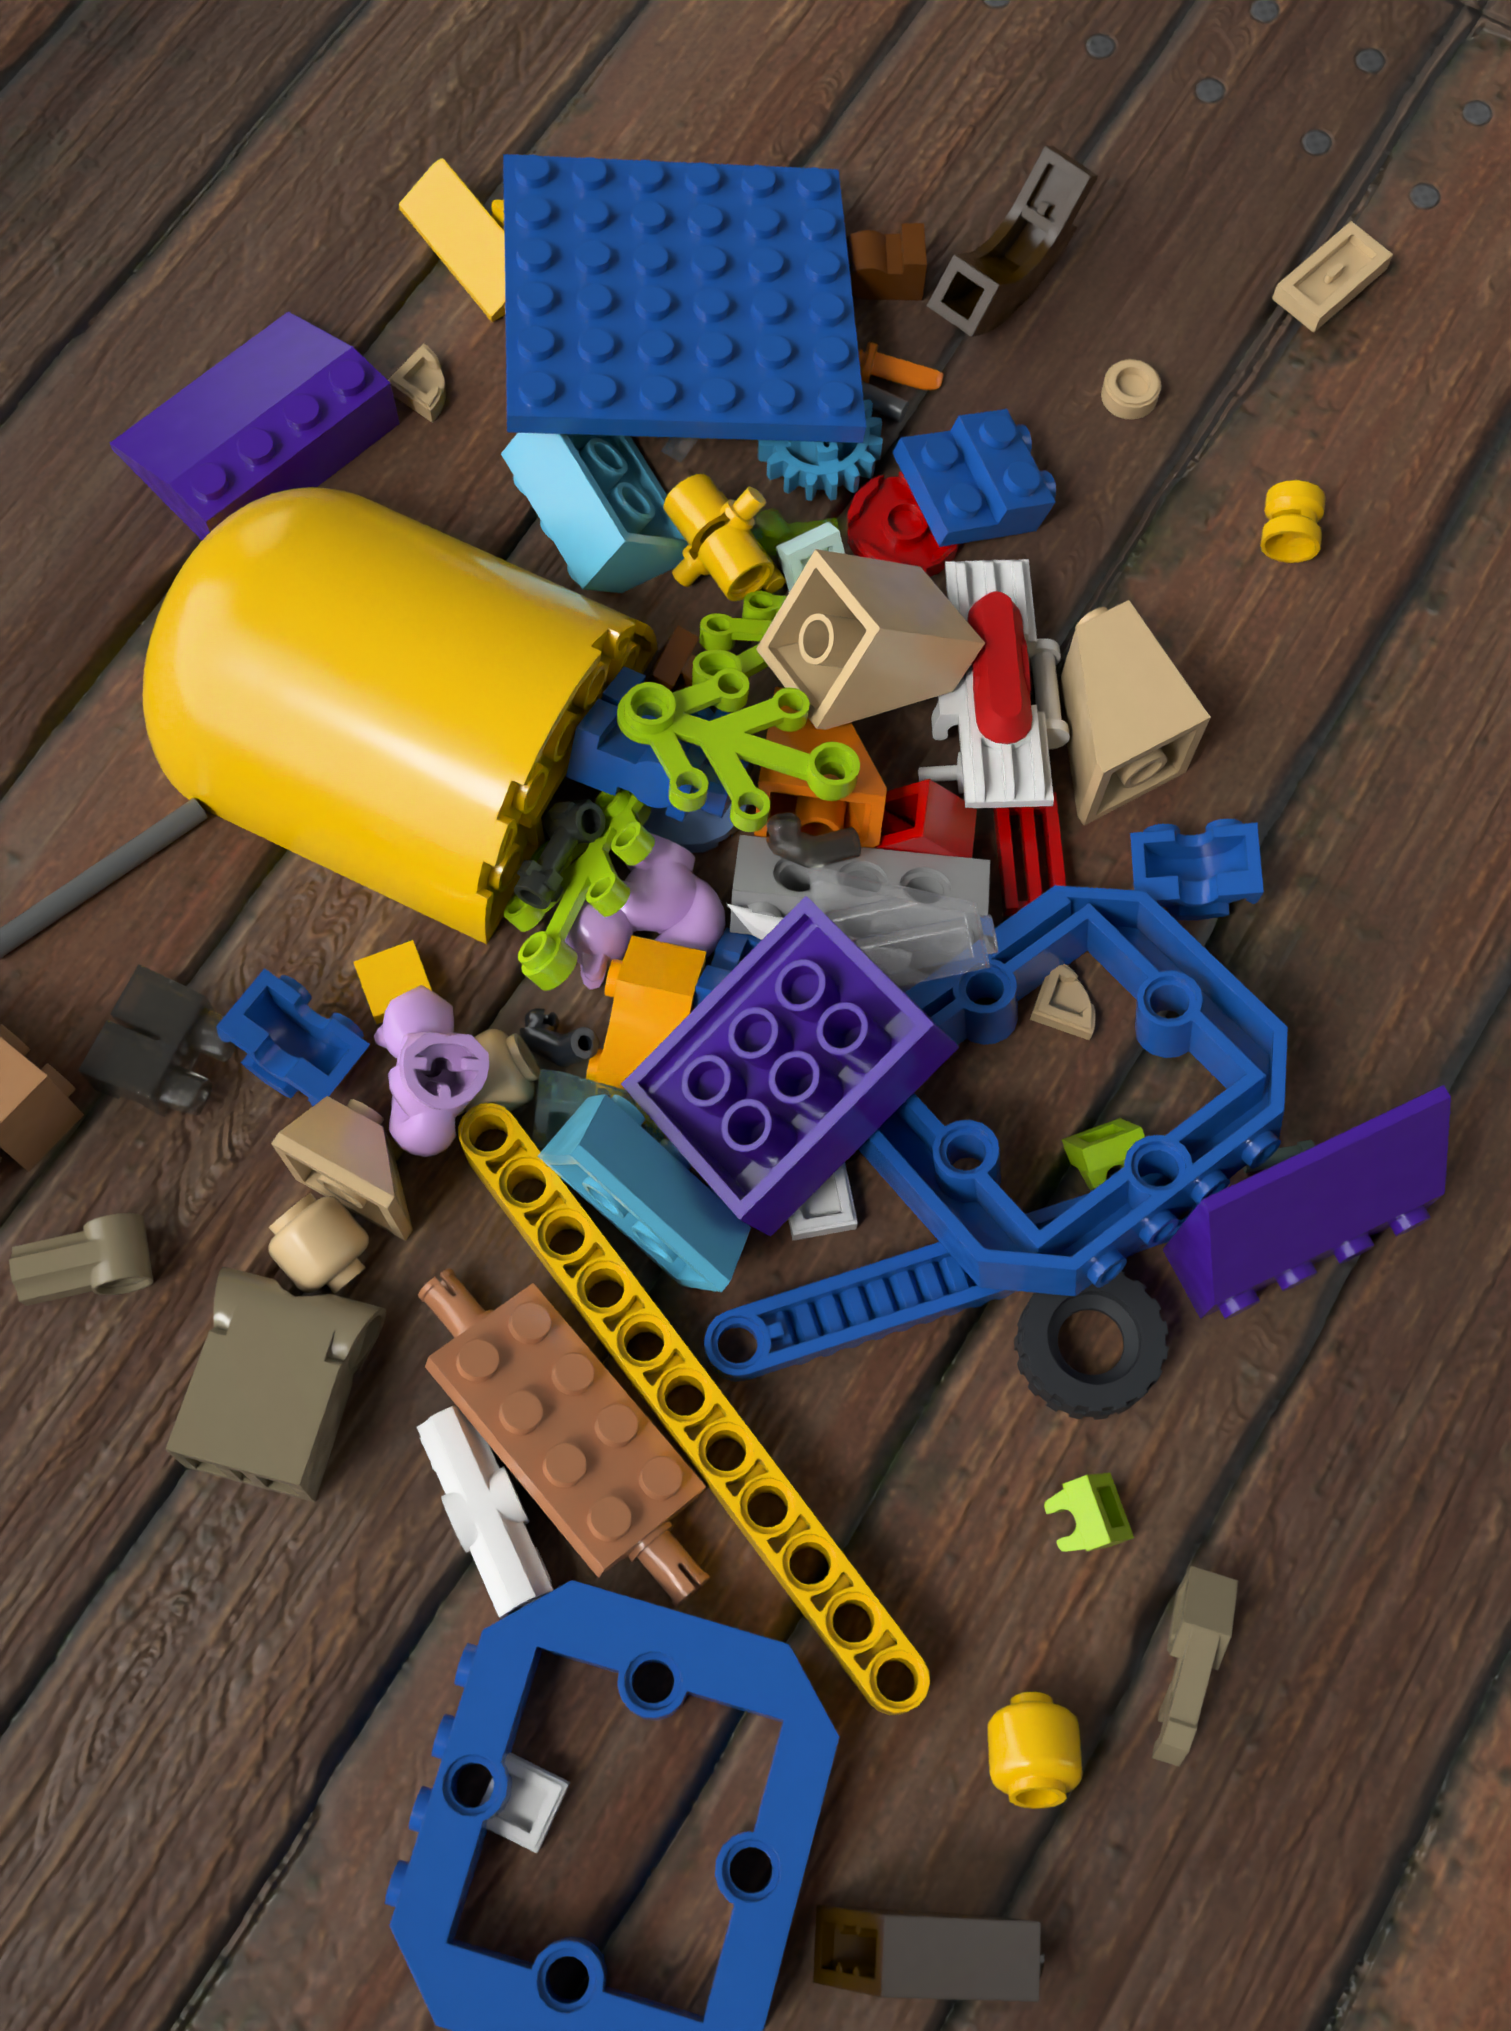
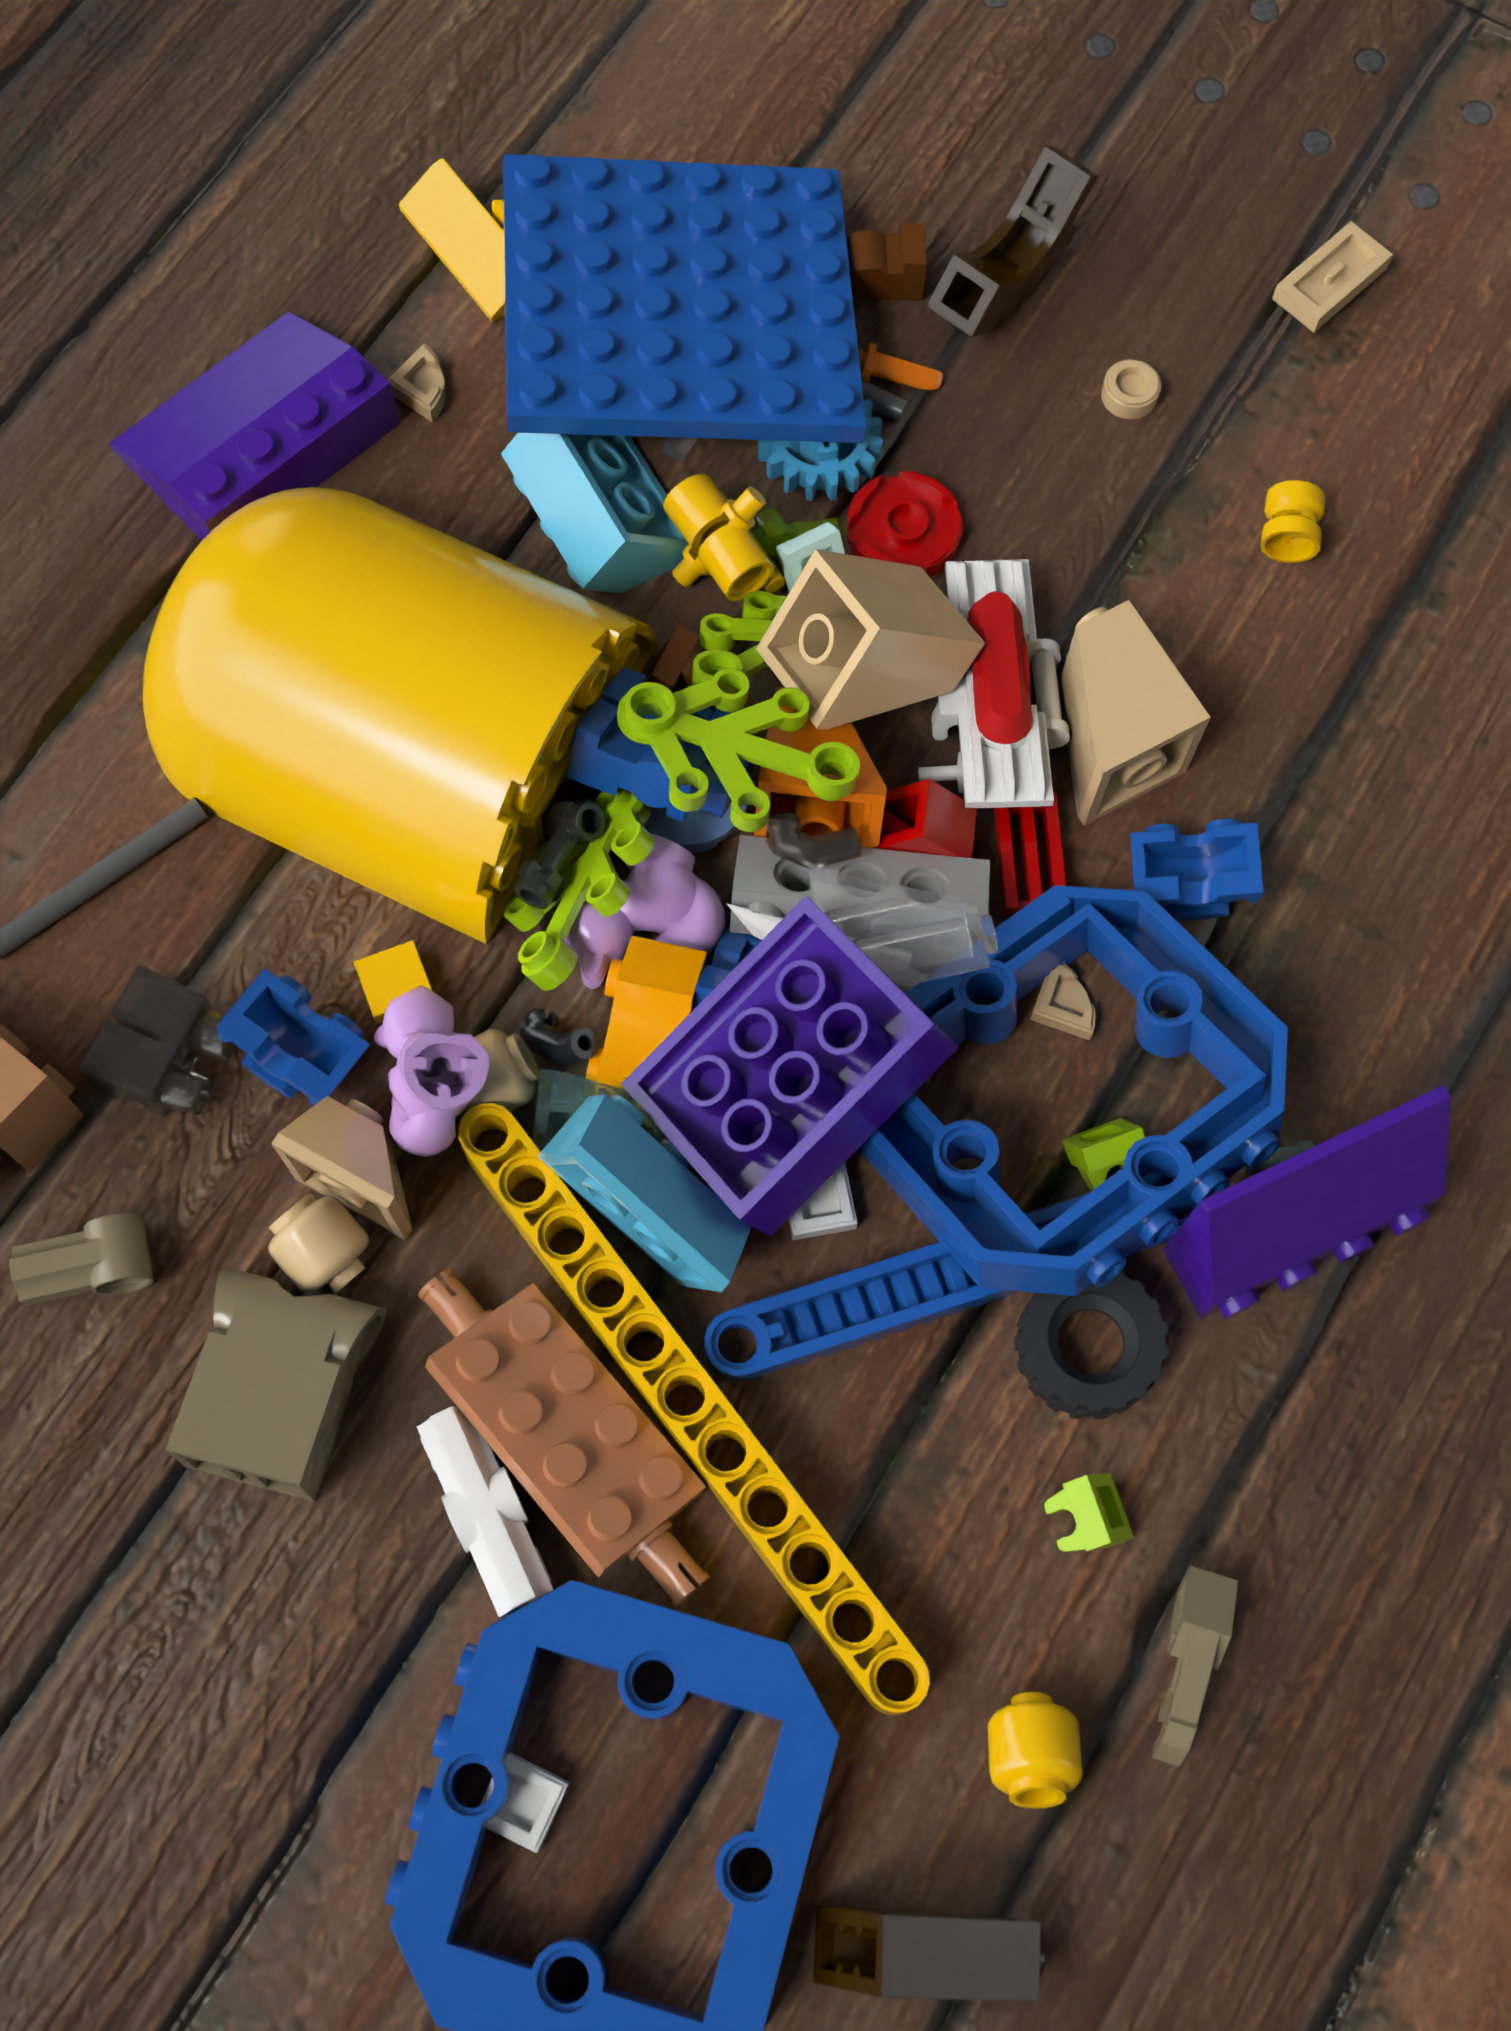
blue plate [892,409,1056,547] -> none

